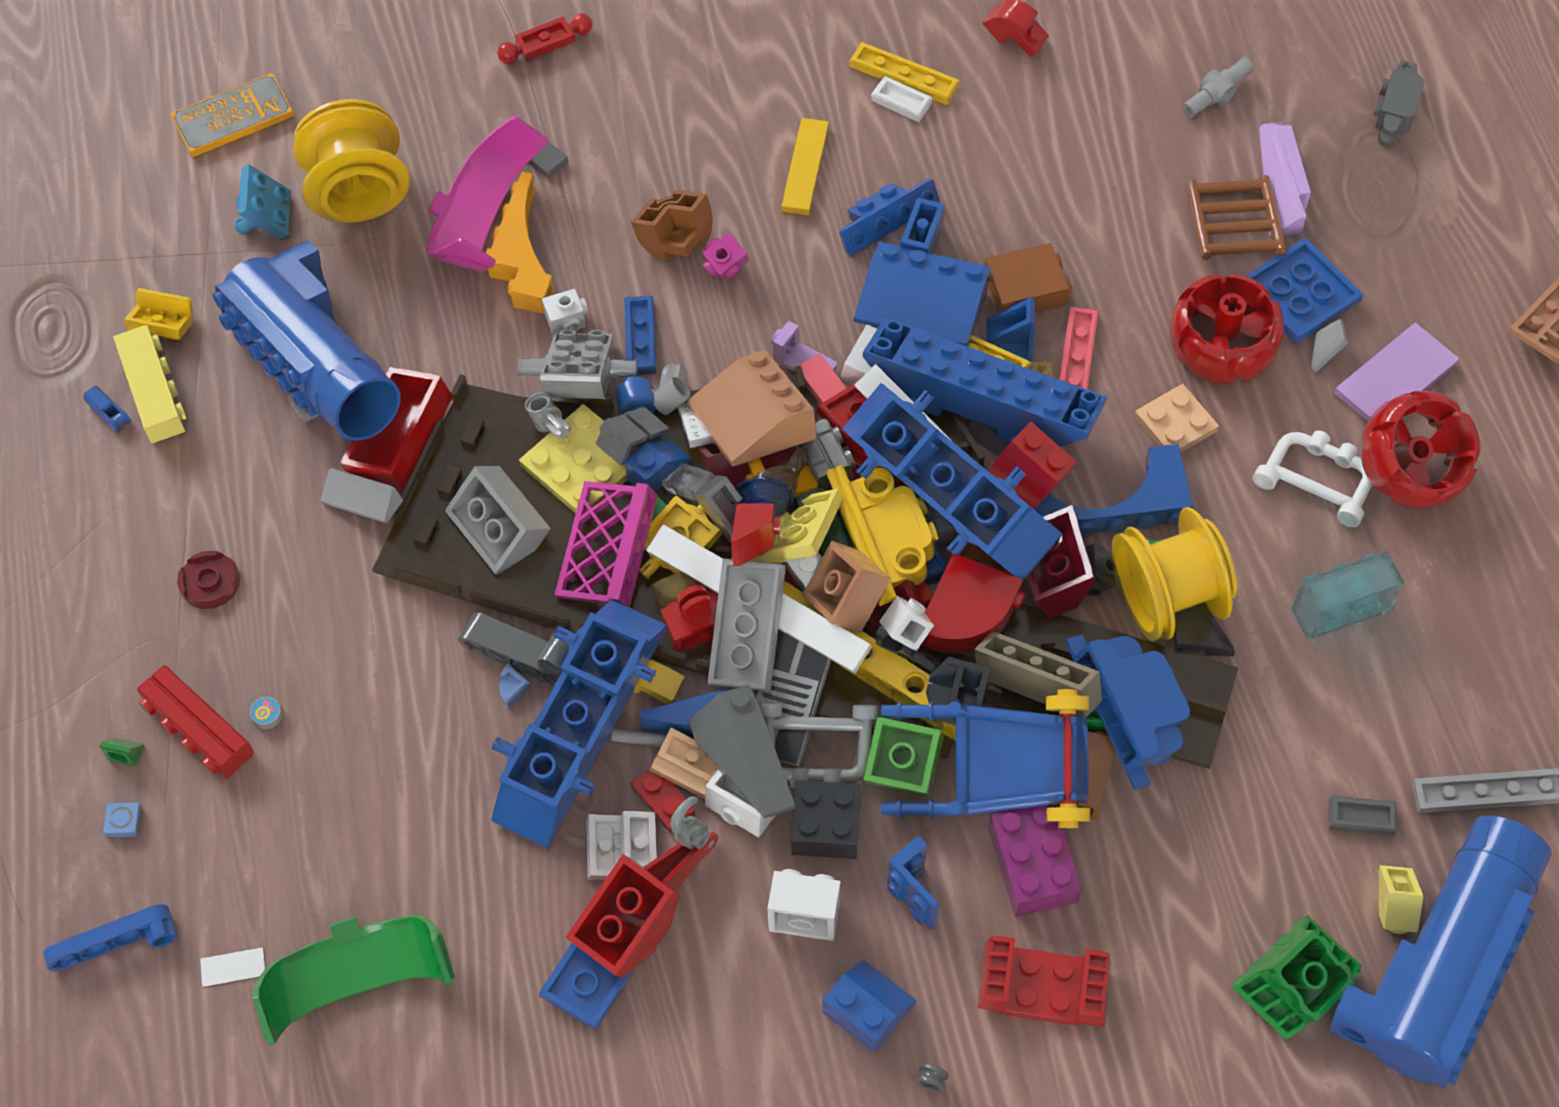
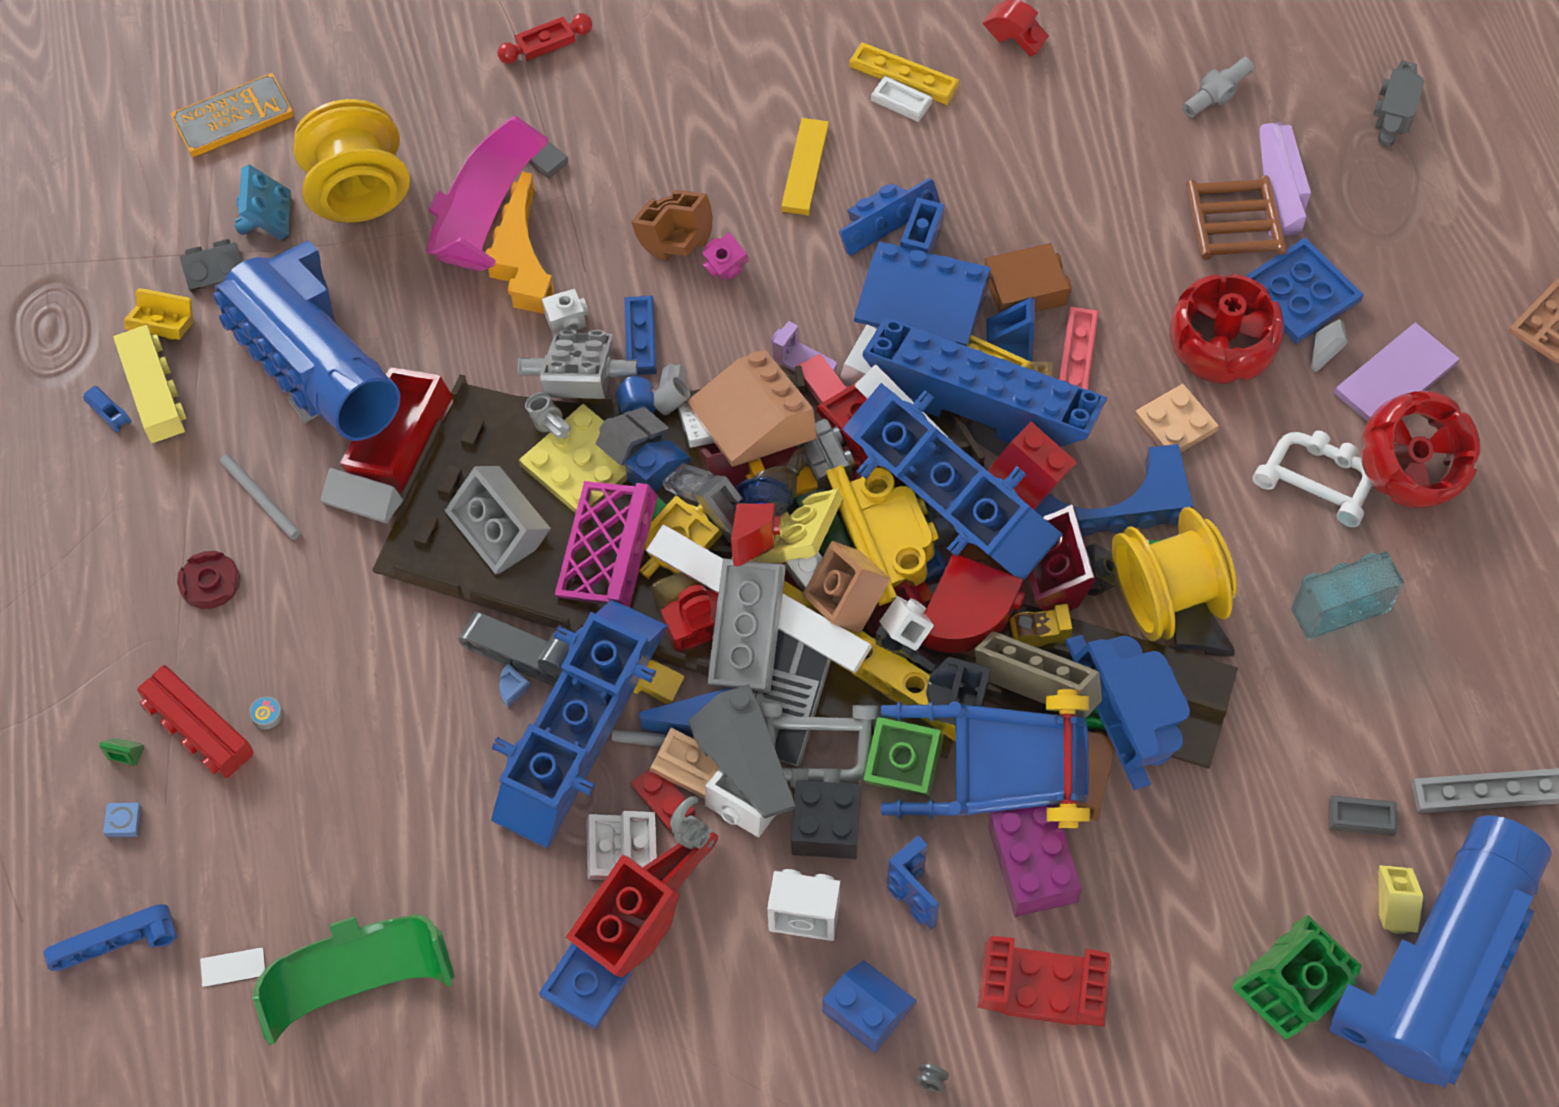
none -> dark grey bracket [179,239,242,291]
none -> light grey bar [220,454,301,540]
none -> yellow leg [1010,604,1072,647]

